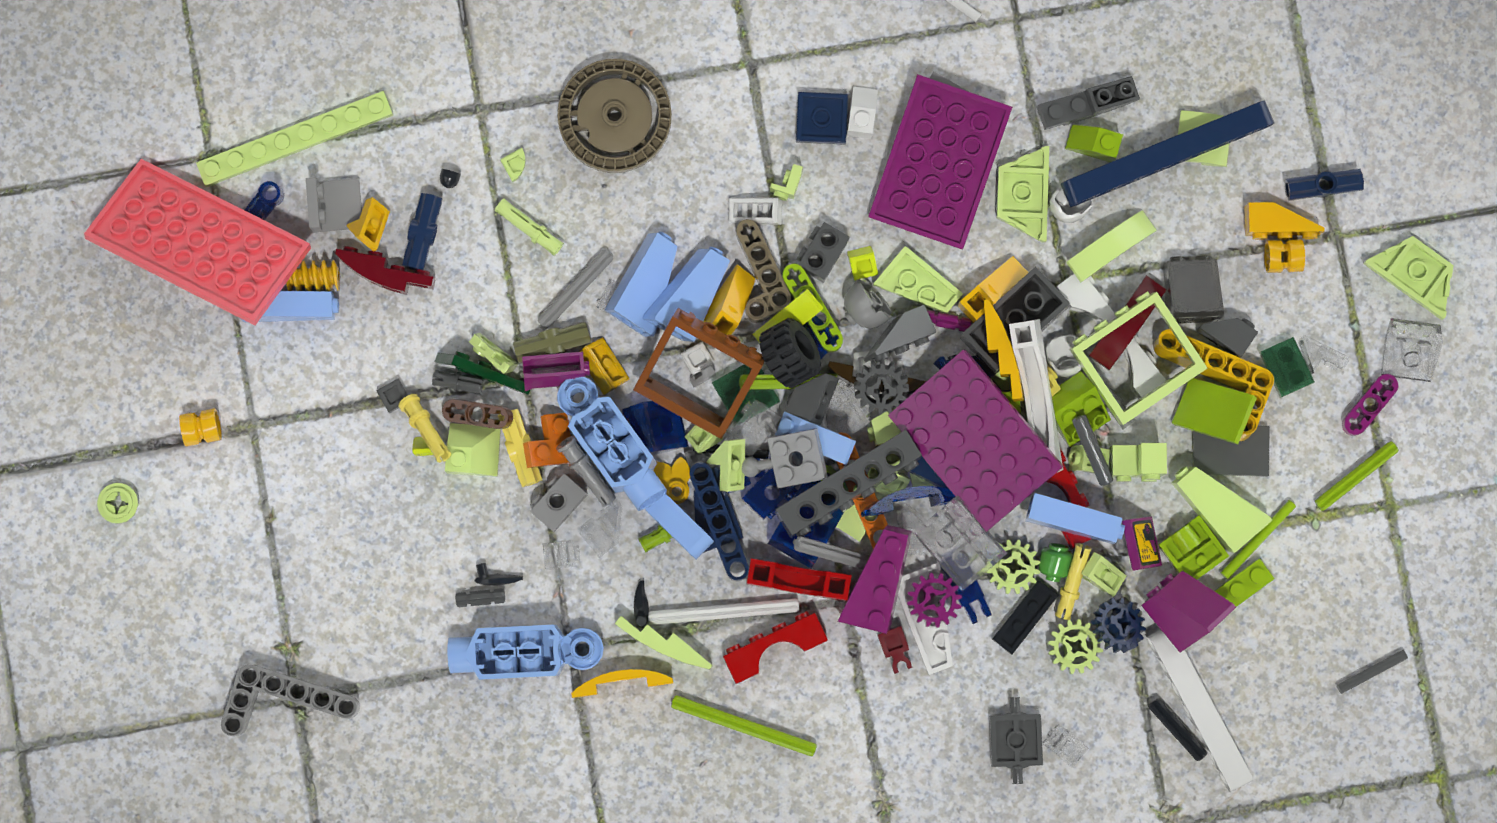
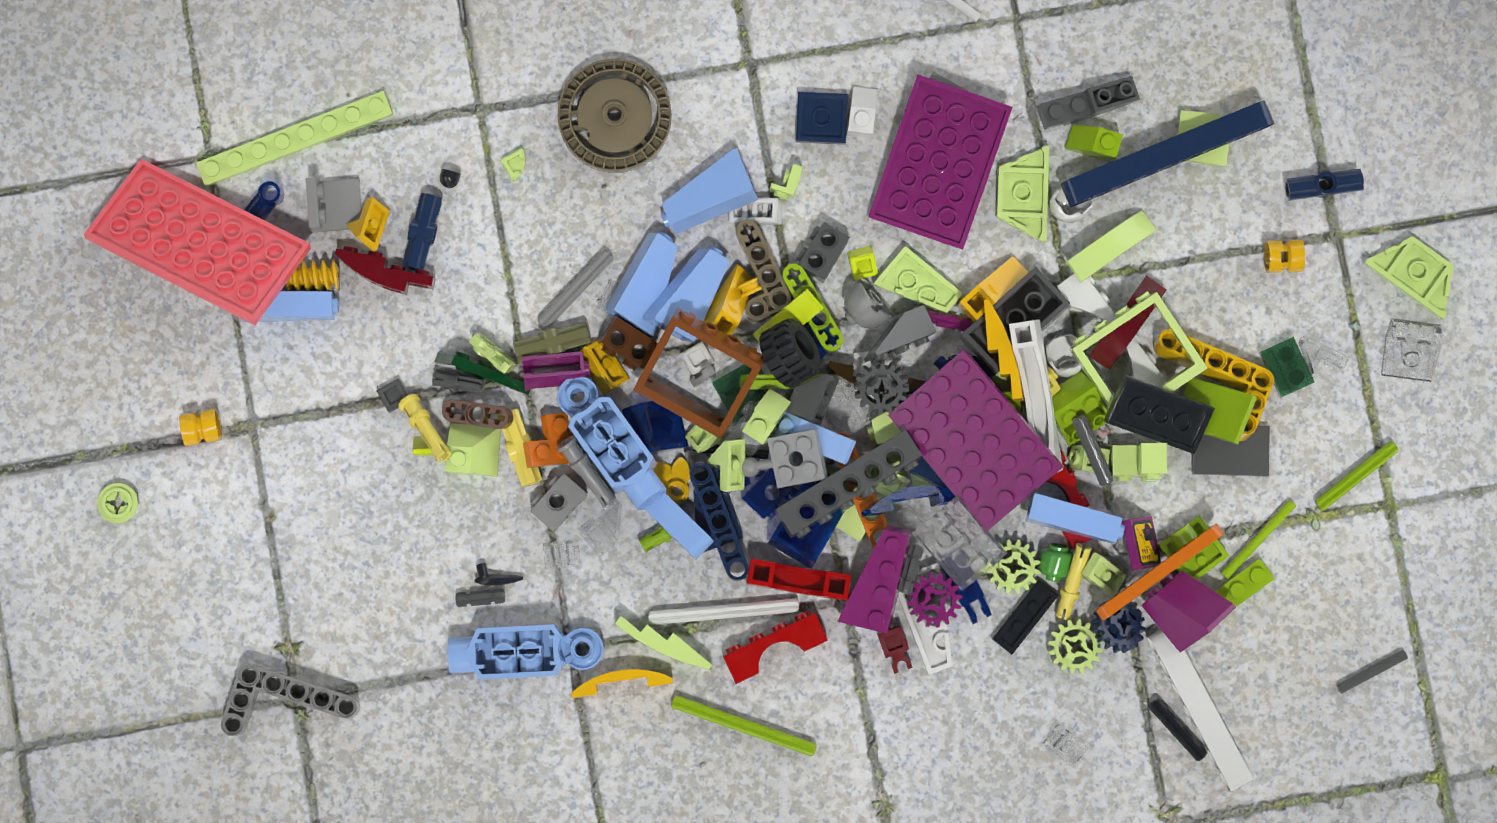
yellowish green pin [494,198,564,256] -> none
black bar [634,581,649,629] -> none
light grey axle [793,536,870,569] -> none
dark grey plate [989,697,1043,784] -> none
clear smoke slope [1163,255,1224,324] -> none
yellowish green slope [1171,466,1272,553] -> none
dark grey slope [1197,318,1258,358] -> none
yellow slope [1244,202,1325,240] -> none
magenta beam [1342,374,1398,436] -> none
none -> reddish brown brick [598,317,658,371]
none -> light blue slope [661,148,758,234]
none -> yellow bush [737,277,762,298]
none -> yellowish green slope [742,388,791,445]
none -> dark grey axle [898,544,924,594]
none -> orange beam [1095,523,1224,621]
none -> black tile [1104,374,1215,454]

